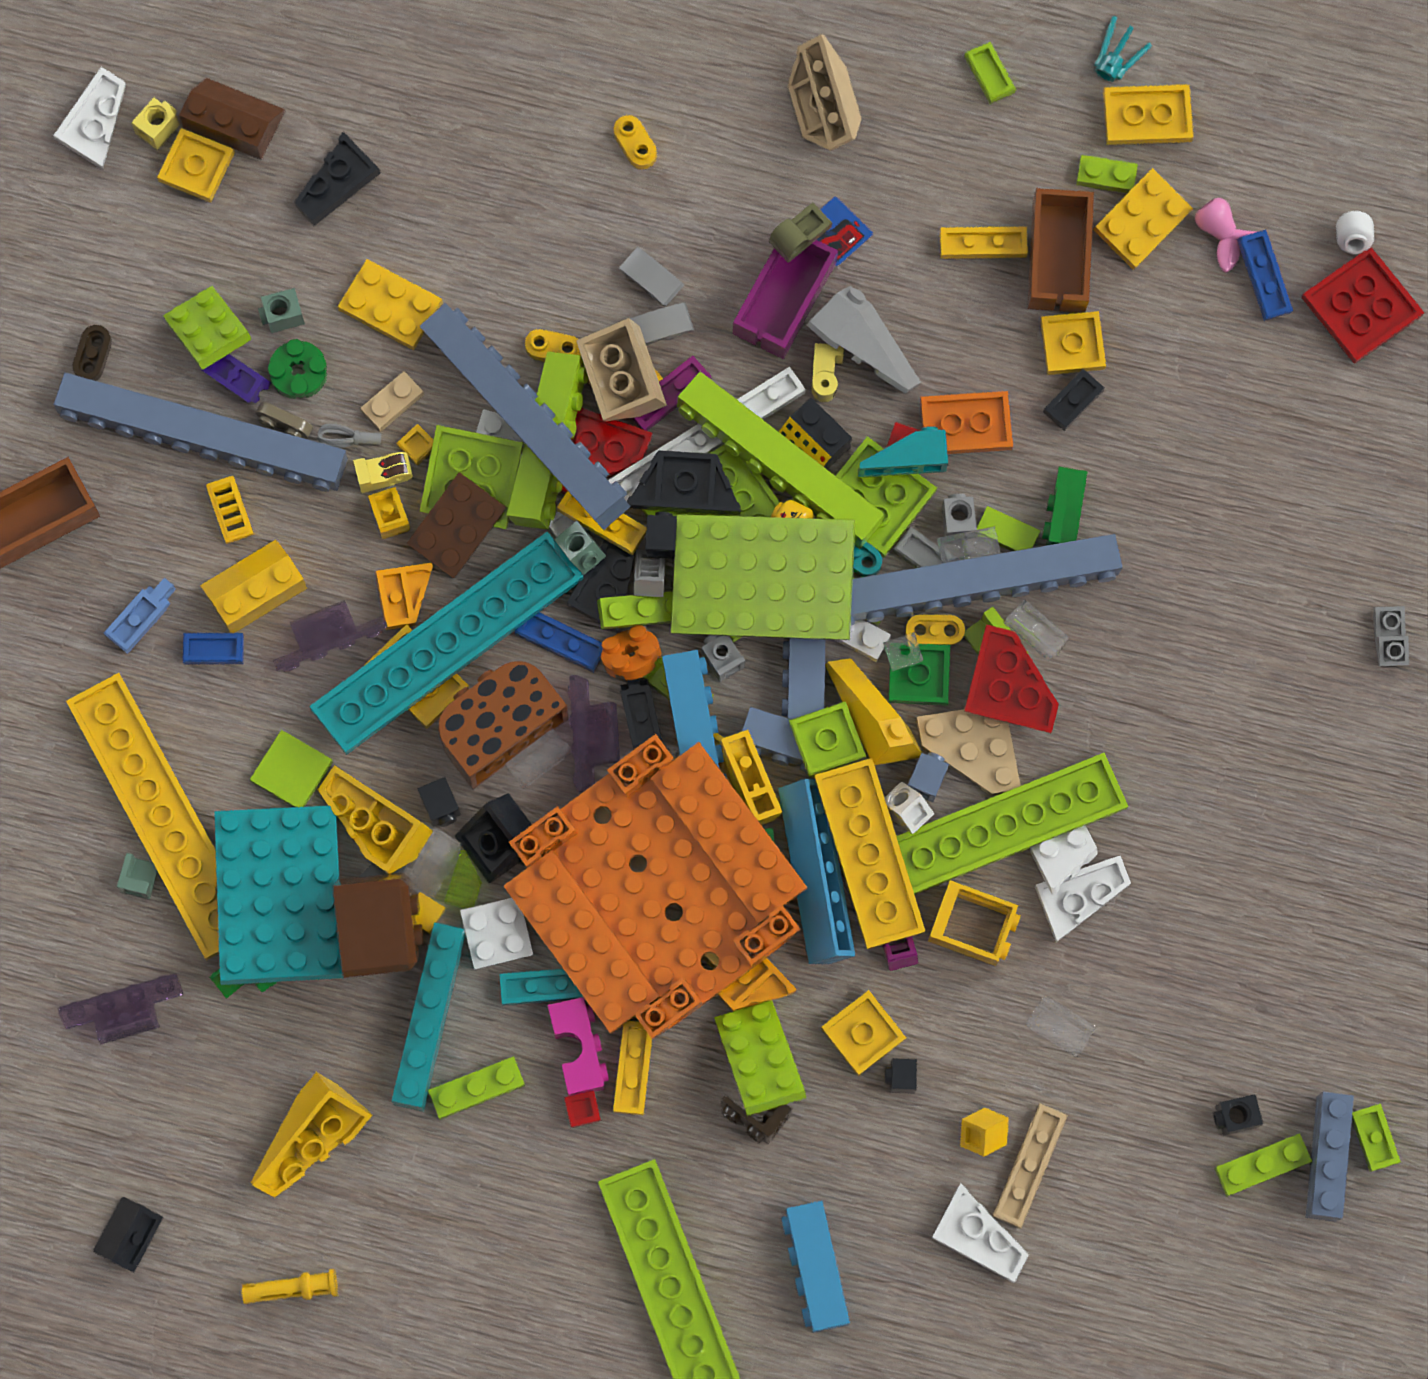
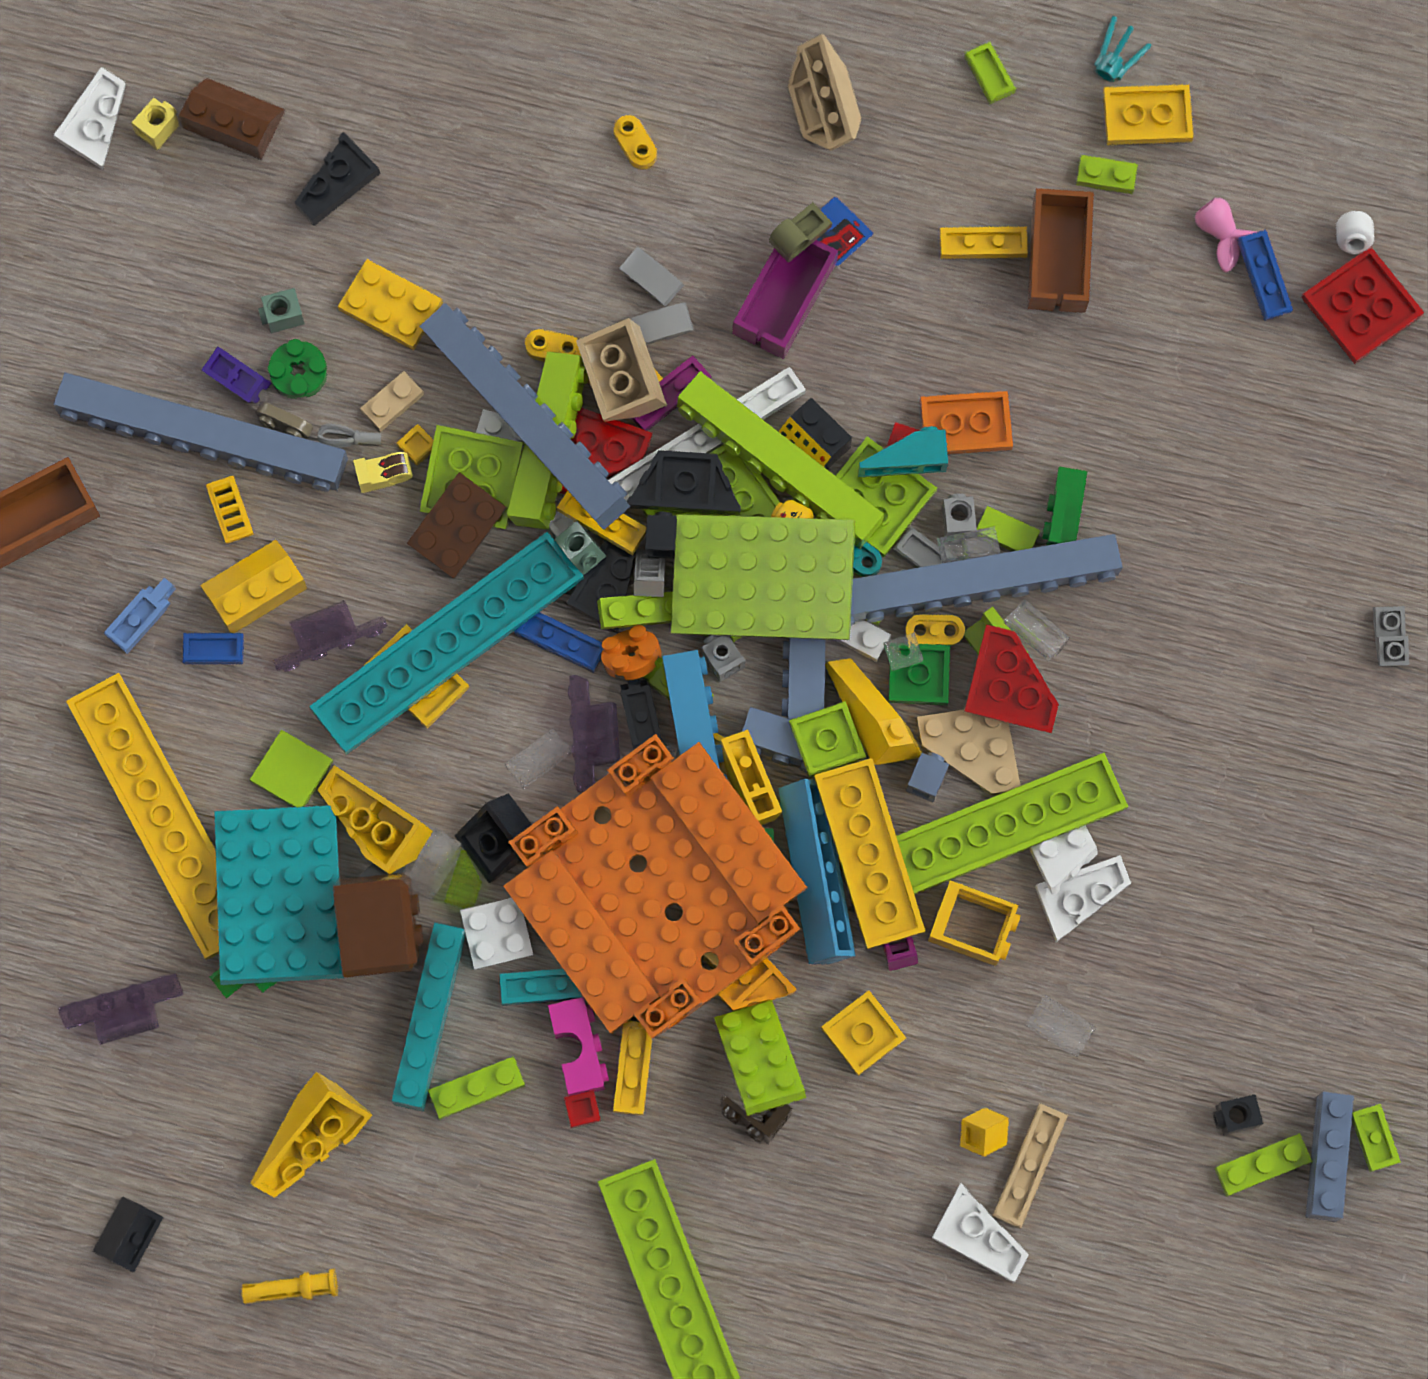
dark brown plate [72,325,112,381] -> none
sand green panel [117,853,158,900] -> none
yellow plate [157,128,235,203] -> none
lime plate [163,286,252,370] -> none
yellow slope [368,487,410,539] -> none
light orange wing [375,563,433,630] -> none
yellow tile [415,892,446,934] -> none
black brick [417,777,461,827] -> none
dark orange brick [439,661,569,789] -> none
dark azure brick [781,1201,850,1333] -> none
light grey wedge [807,286,921,394] -> none
light yellow leg [811,343,844,402] -> none
white brick [884,782,934,834] -> none
black plate [885,1058,917,1094] -> none
yellow plate [1040,311,1106,375] -> none
black plate [1043,369,1105,431] -> none
yellow plate [1093,168,1193,269] -> none

